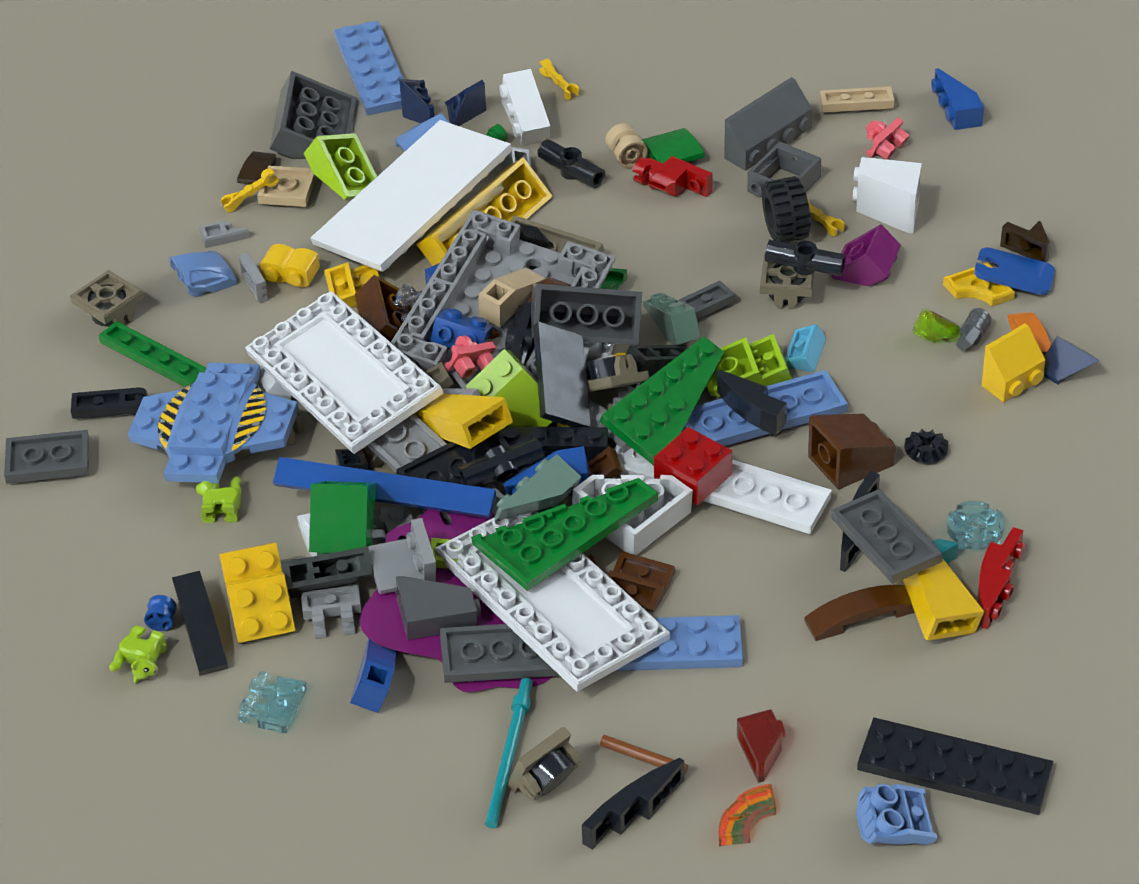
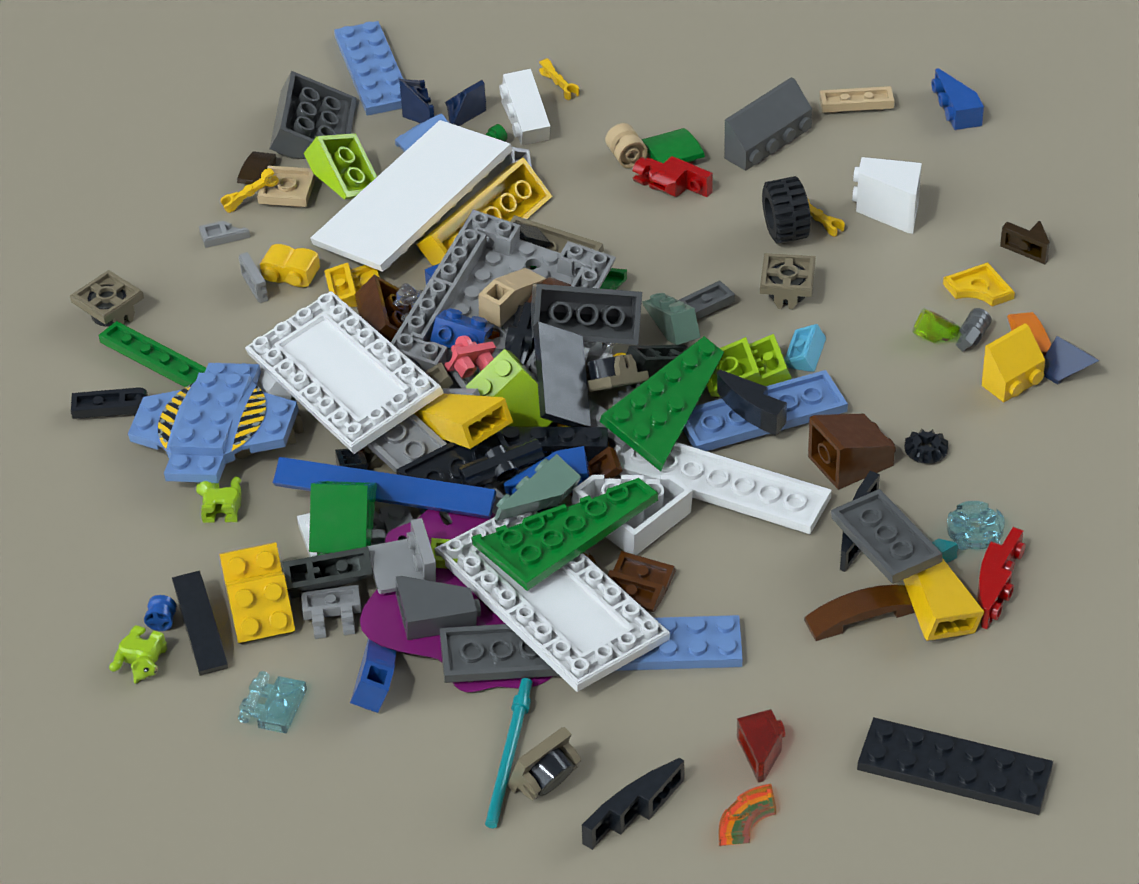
dark grey plate [4,430,89,484] -> none
medium blue slope [168,251,237,297] -> none
black piece [537,138,605,189] -> none
dark orange bar [600,735,688,775] -> none
red brick [654,427,732,505] -> none
dark grey window [747,141,821,197] -> none
black piece [765,239,846,276] -> none
magenta slope [831,224,901,286] -> none
medium blue slope [856,784,937,845] -> none
coral hips [866,117,909,160] -> none
blue piece [974,247,1055,295] -> none

